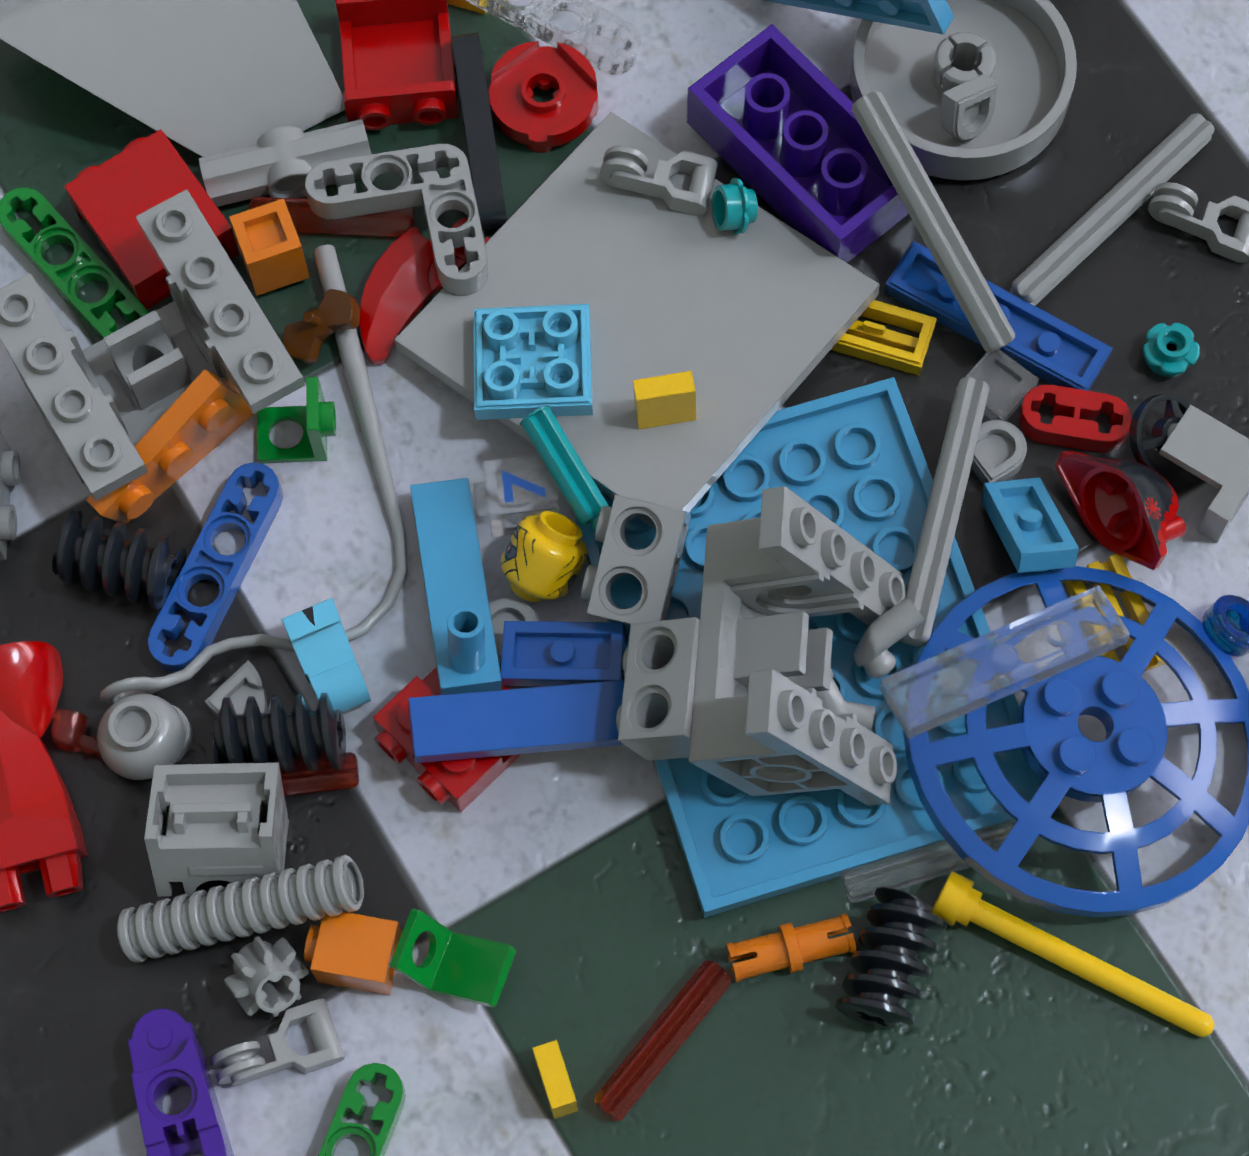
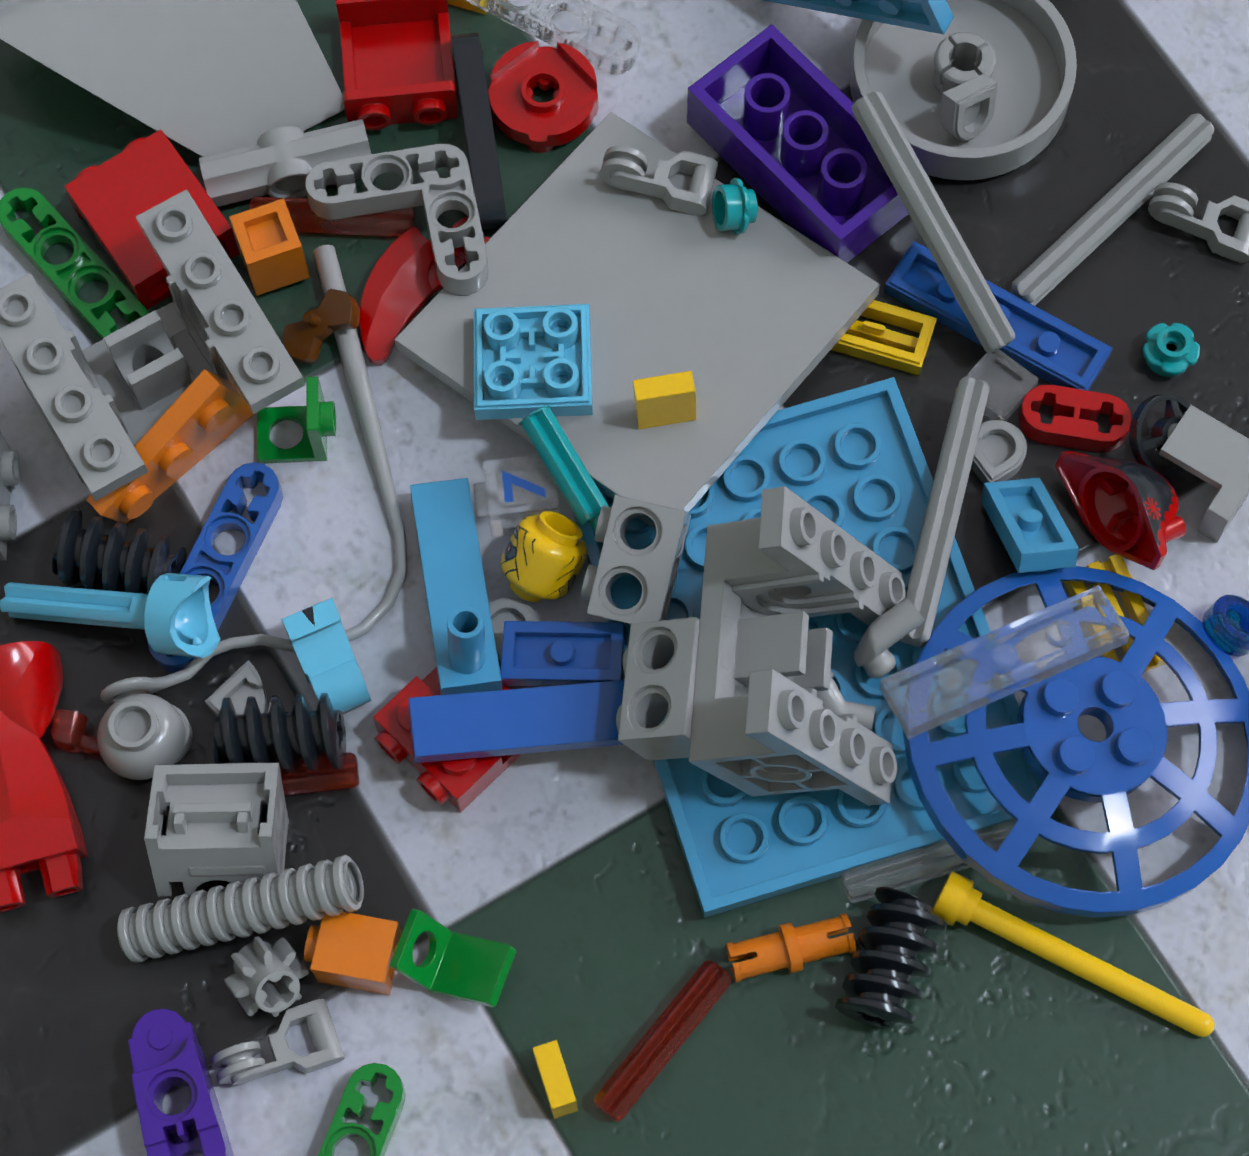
none -> medium azure piece [0,573,221,658]

